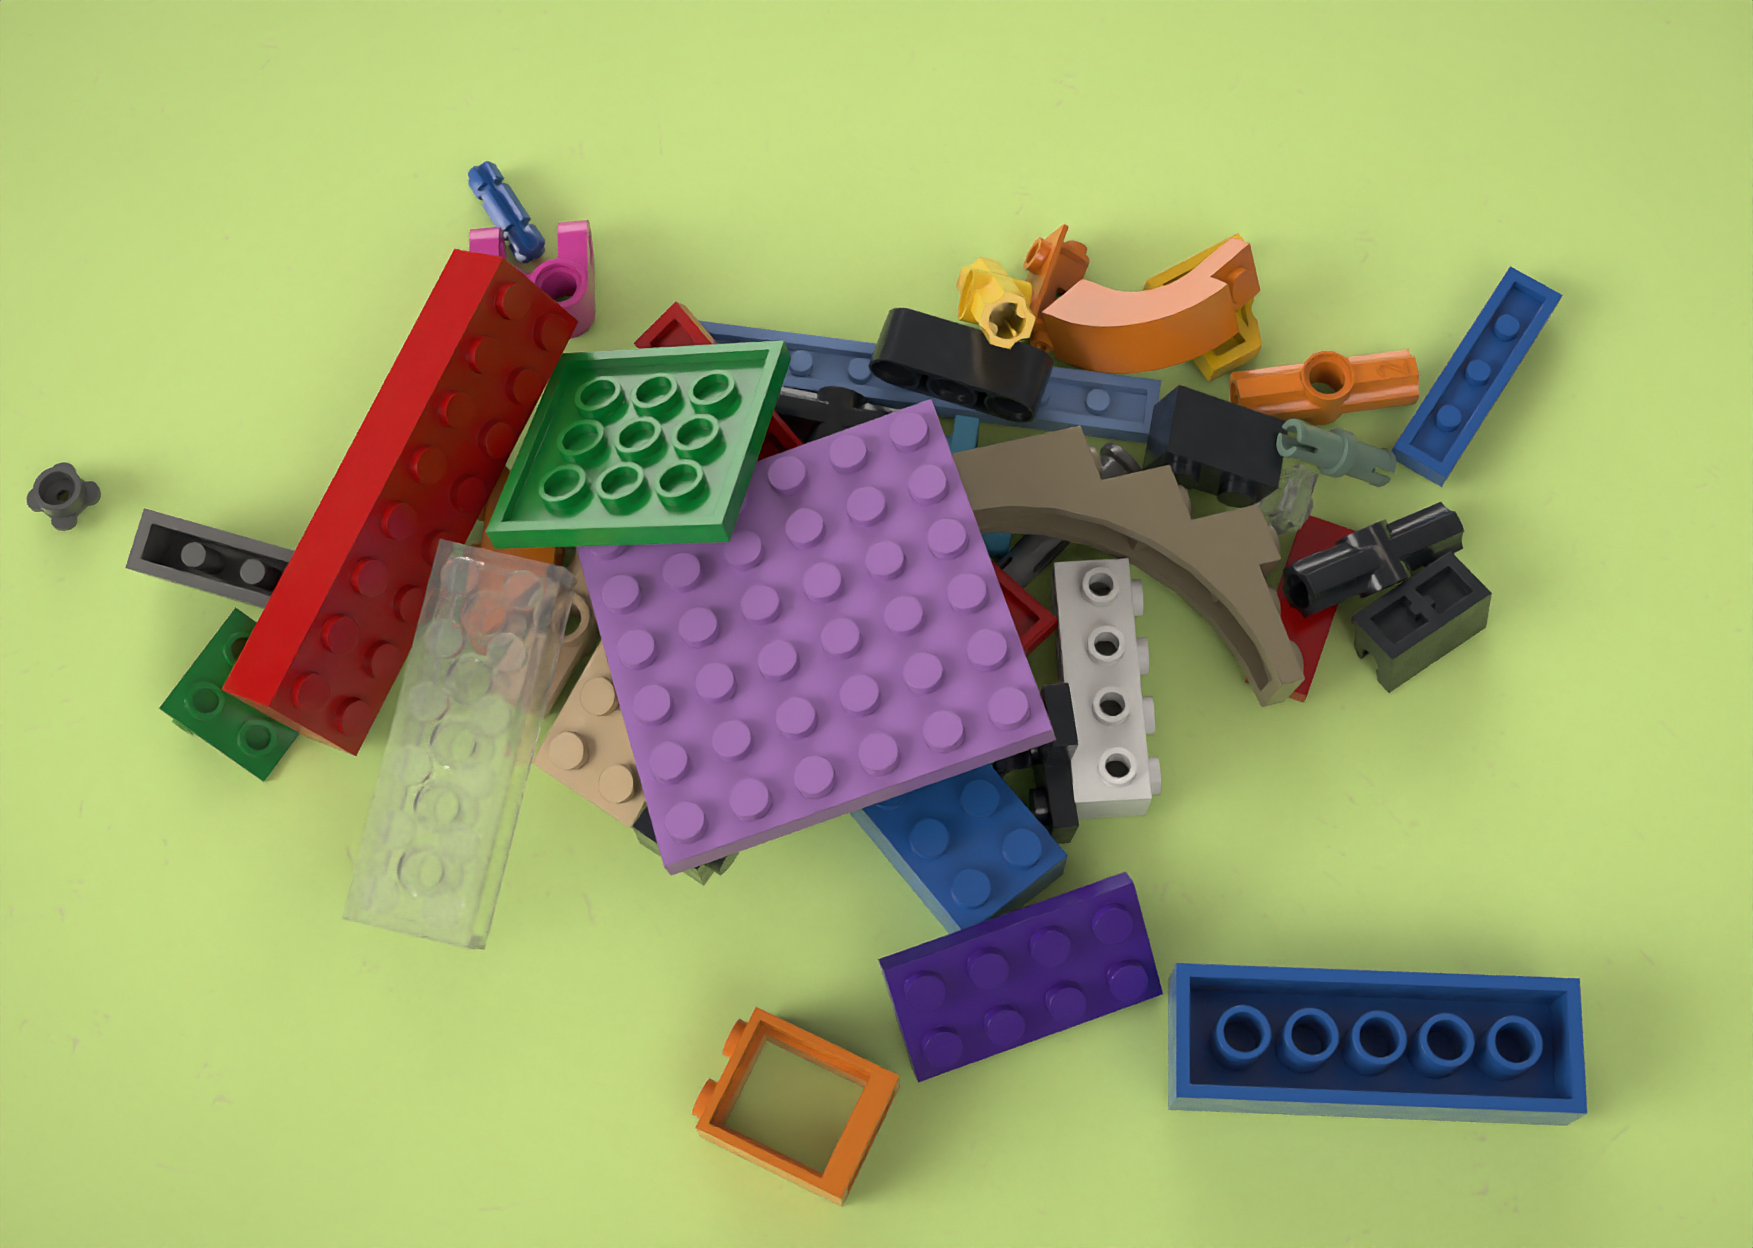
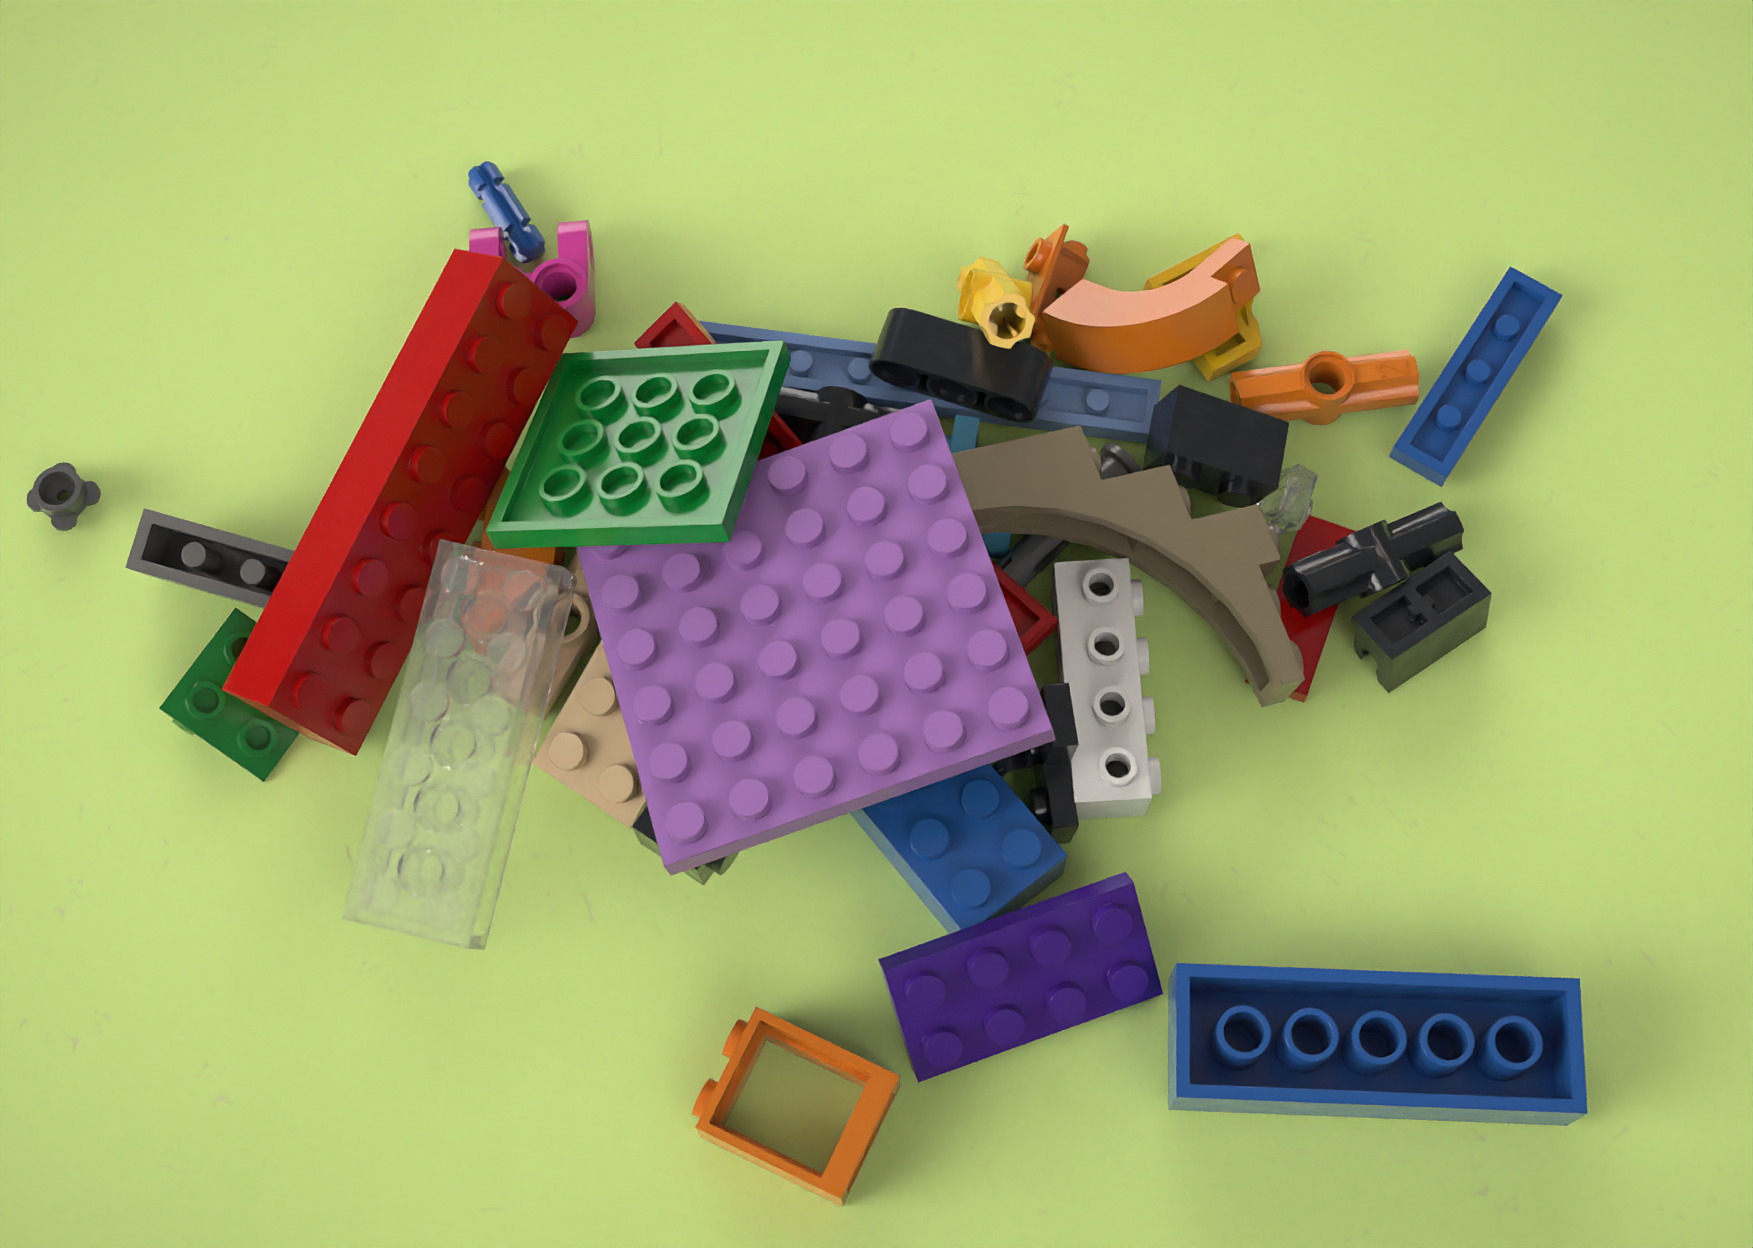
sand green pin [1276,418,1397,487] -> none

